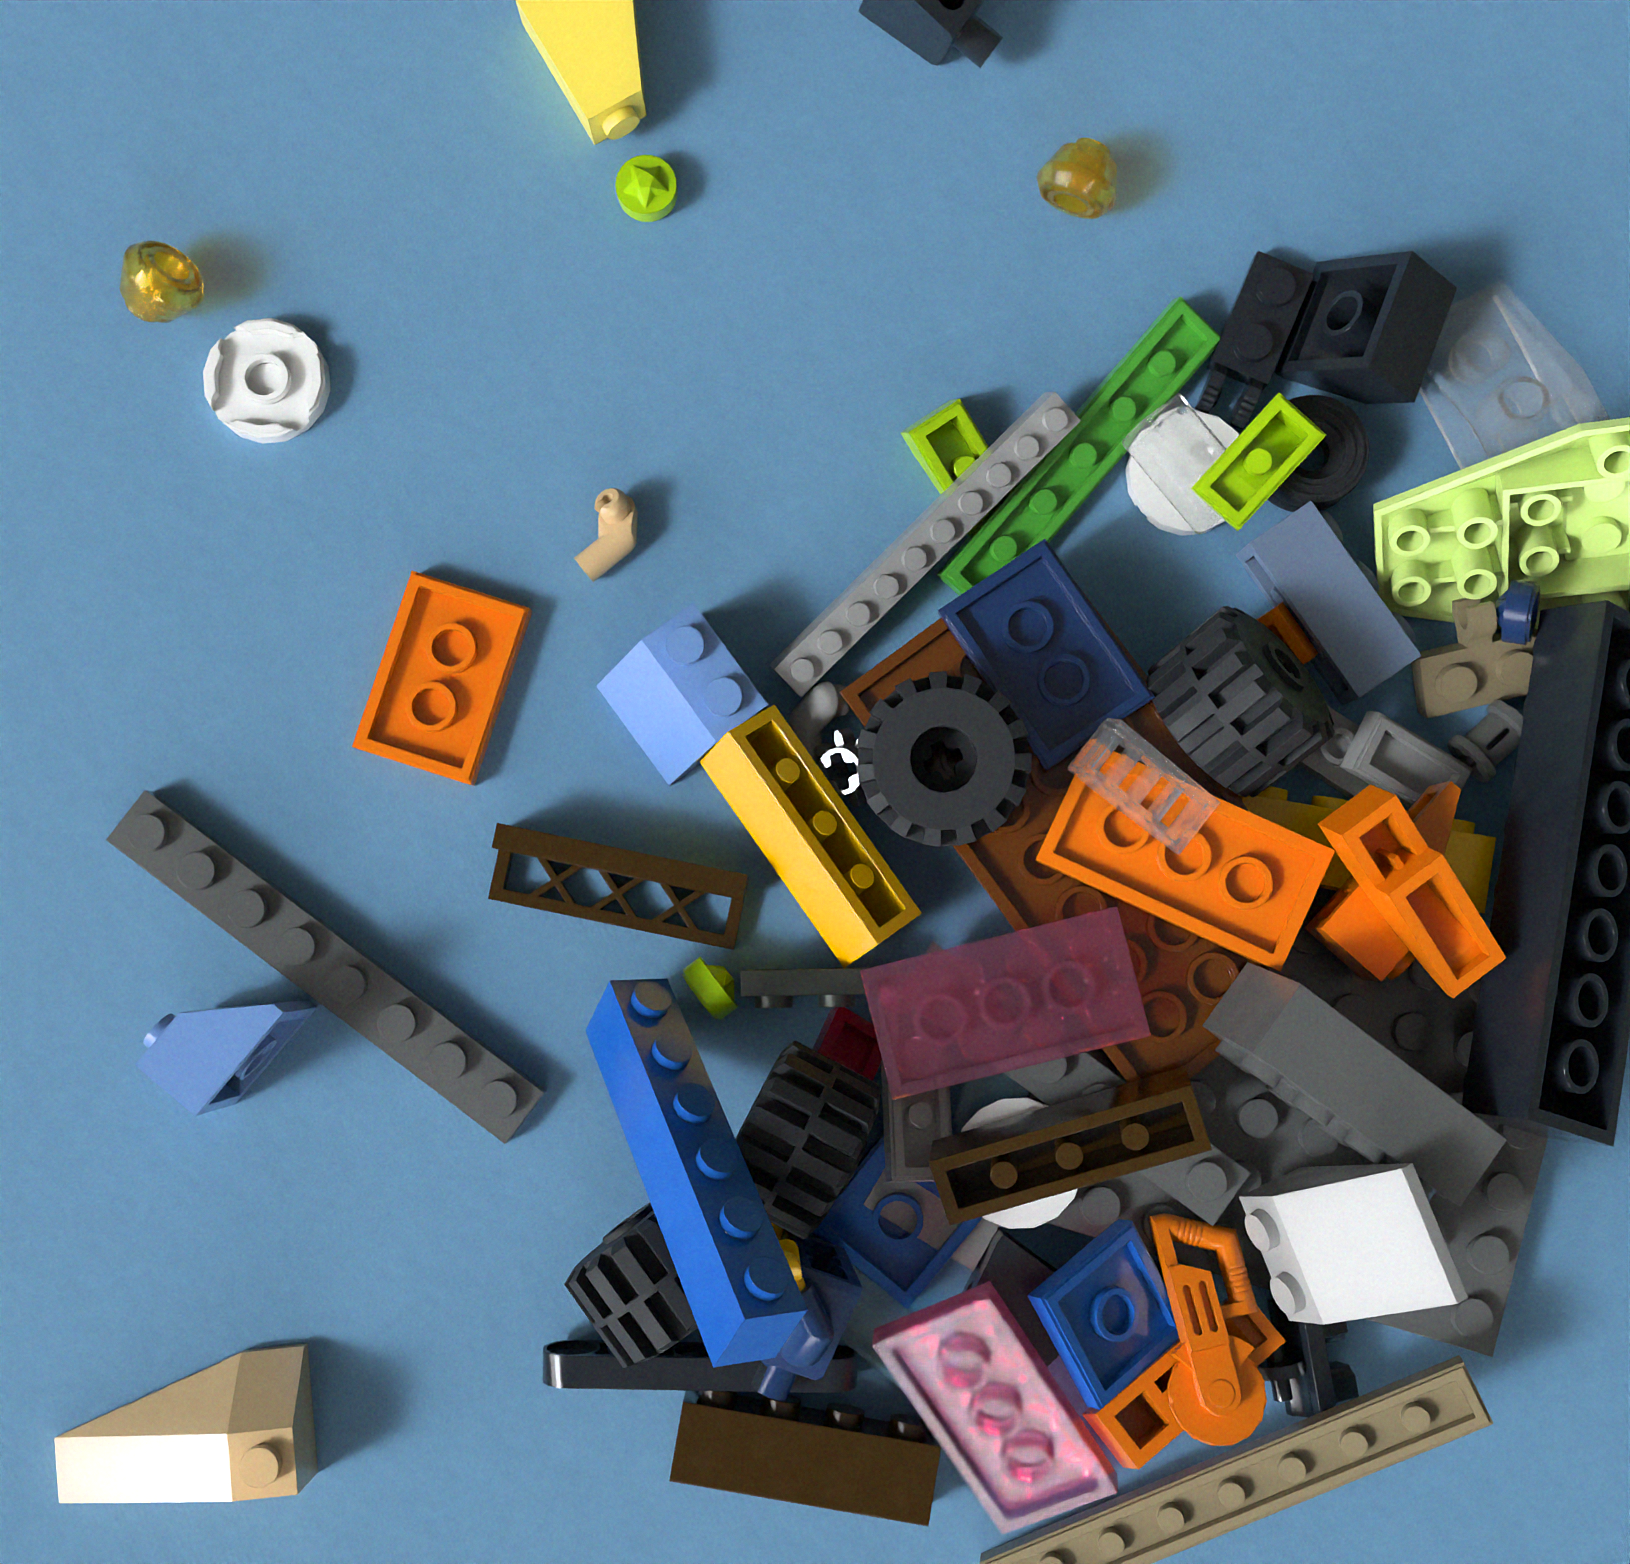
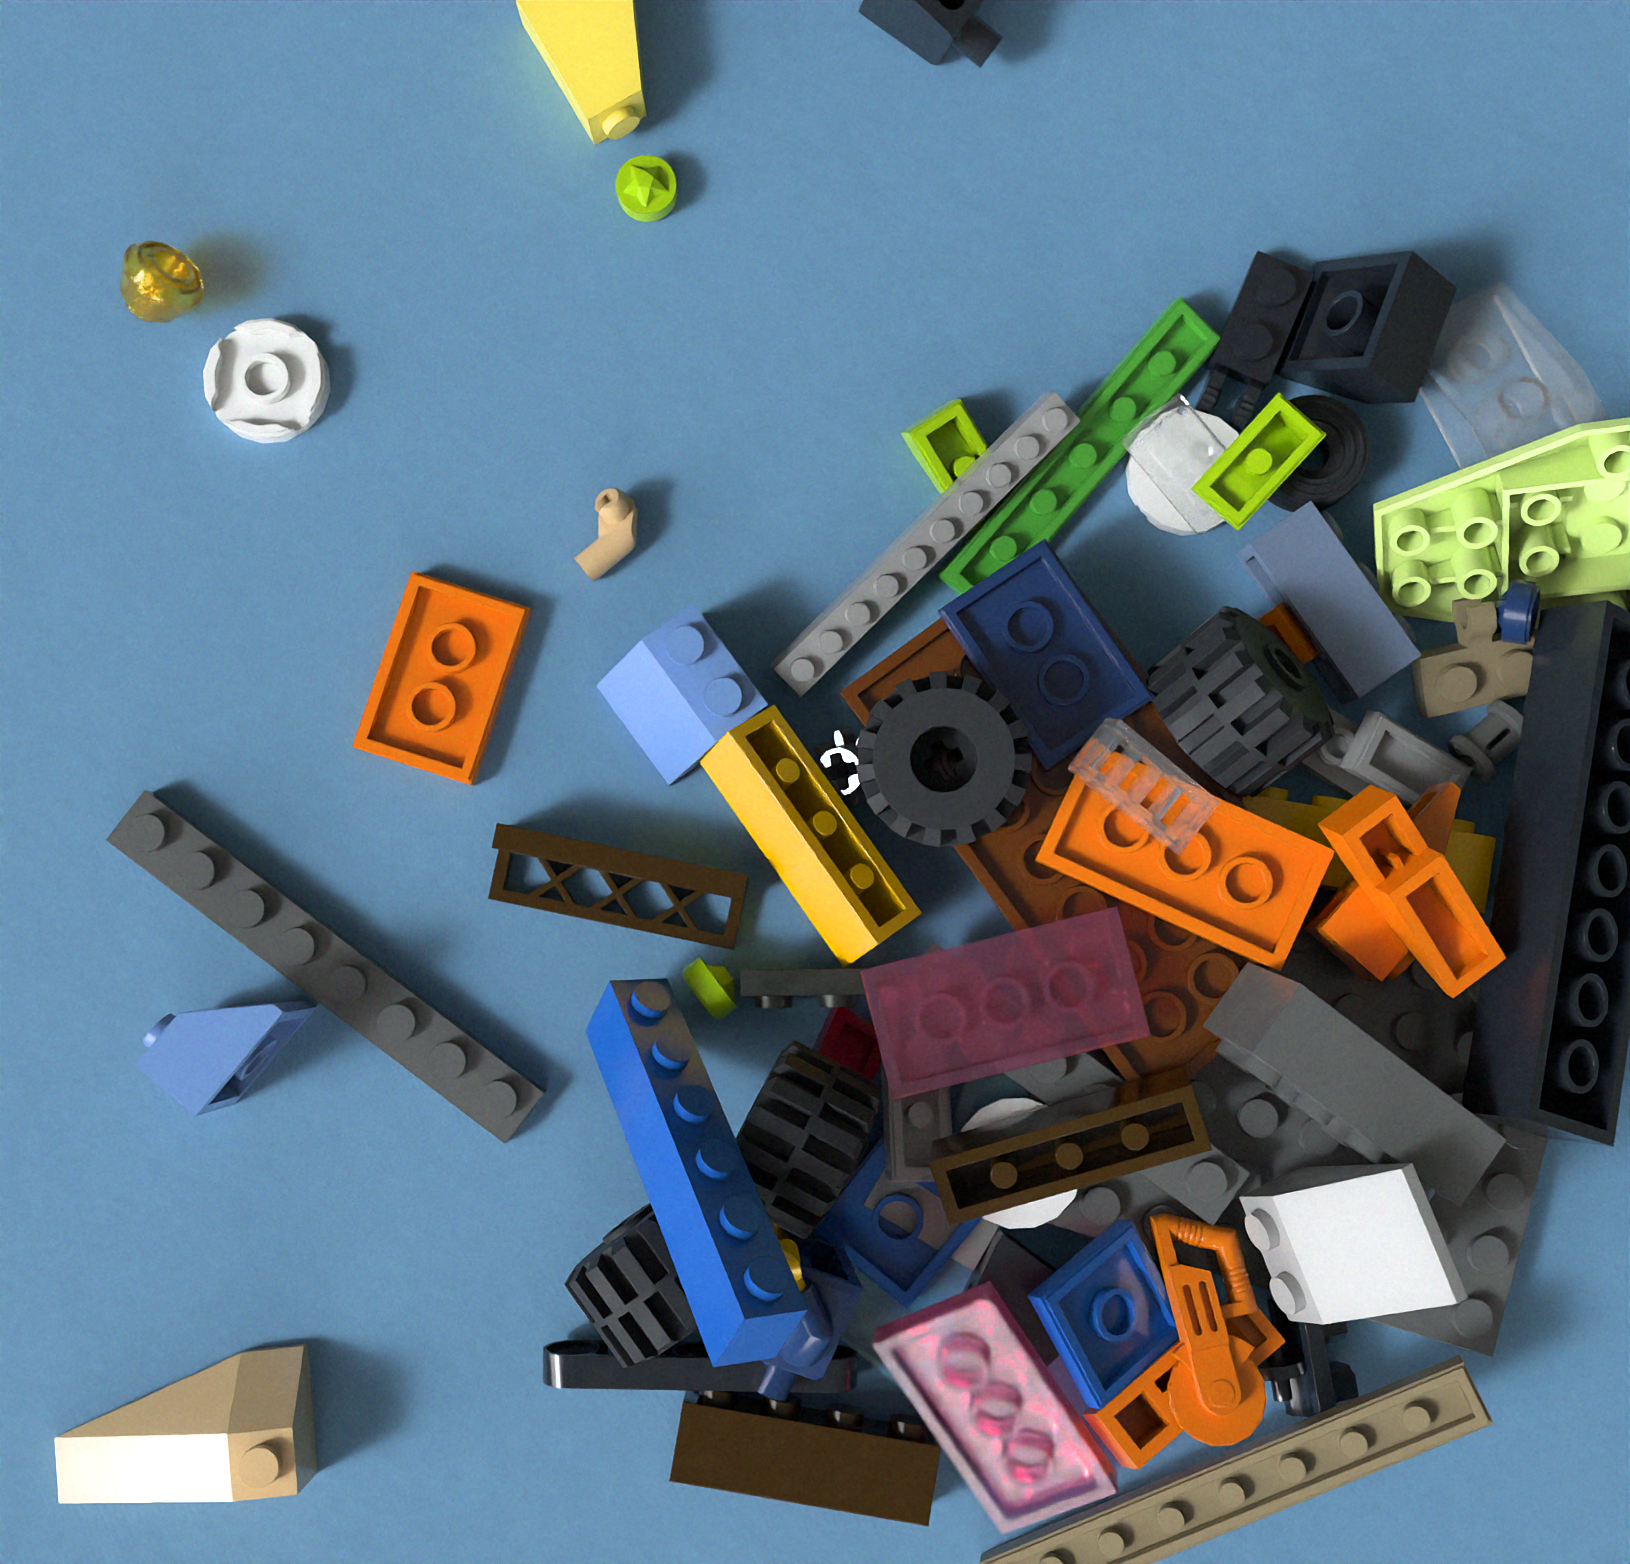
light grey arm [789,681,850,765] -> none
clear yellow cone [1036,138,1117,219] -> none

